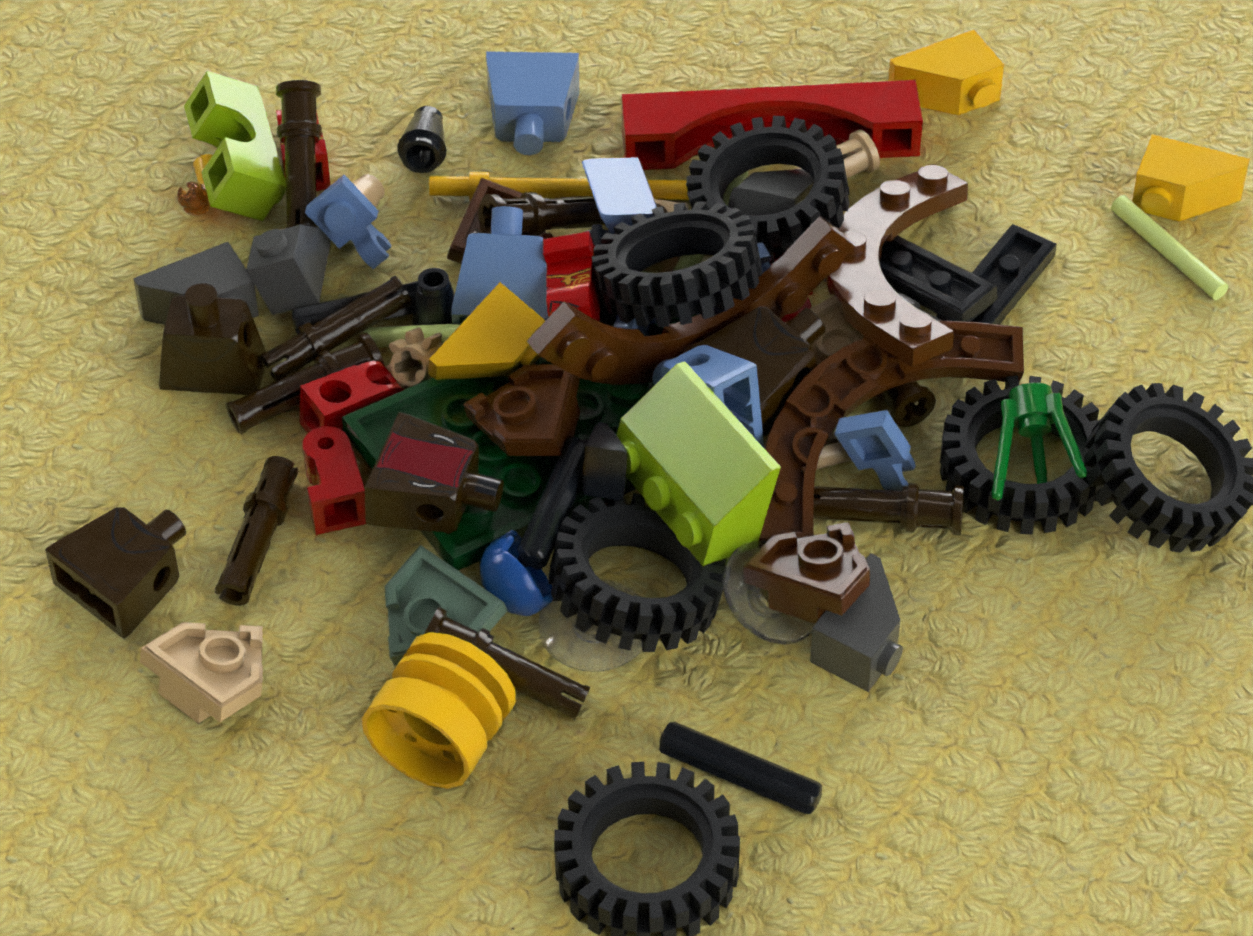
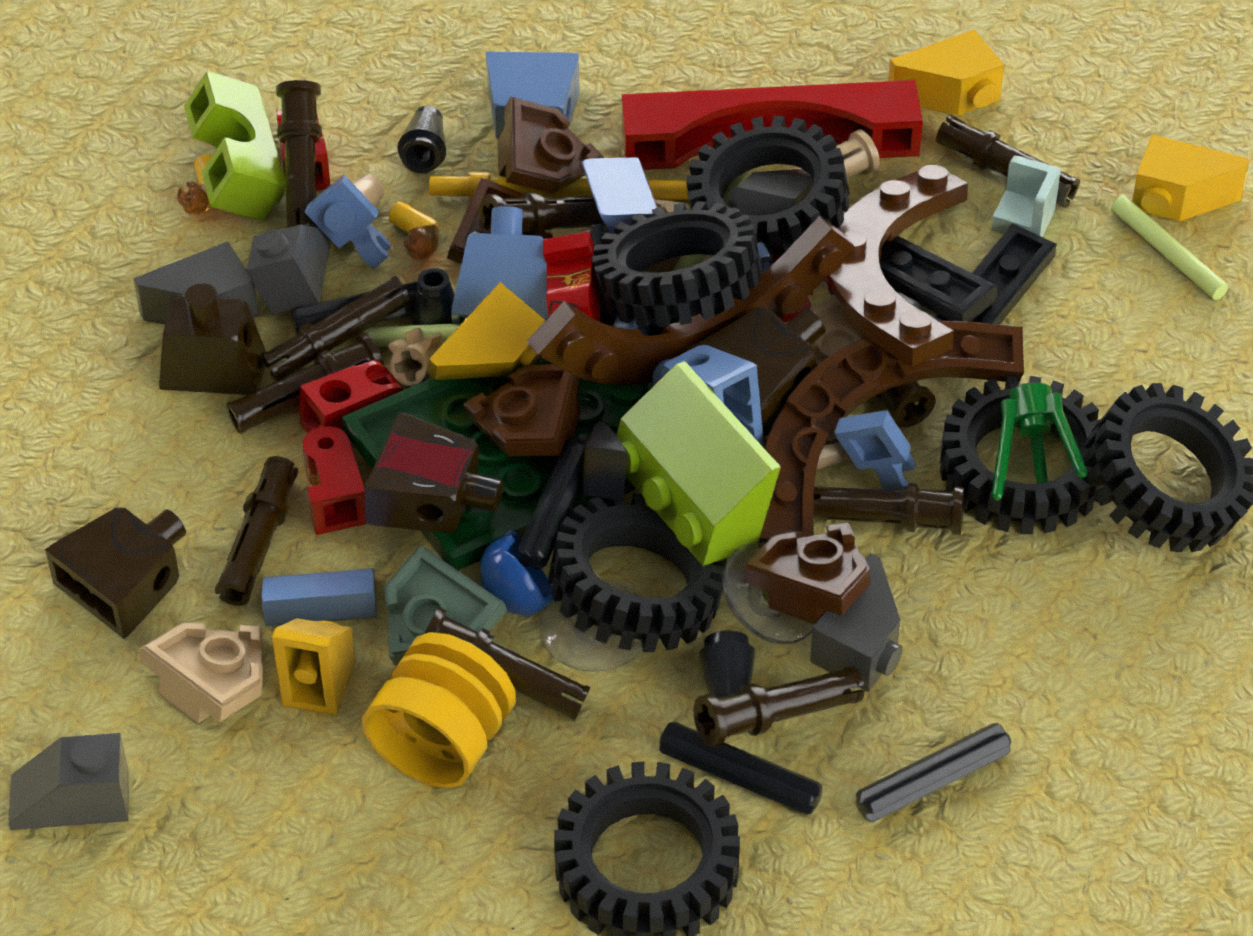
none -> dark grey slope [9,733,129,830]
none -> medium blue slope [262,568,377,627]
none -> yellow slope [272,618,356,715]
none -> arm [388,201,439,260]
none -> reddish brown plate [498,97,604,194]
none -> dark brown pin [693,666,865,747]
none -> black cone [699,630,755,698]
none -> axle [855,723,1012,822]
none -> dark brown pin [936,114,1080,208]
none -> light aqua panel [991,155,1061,237]

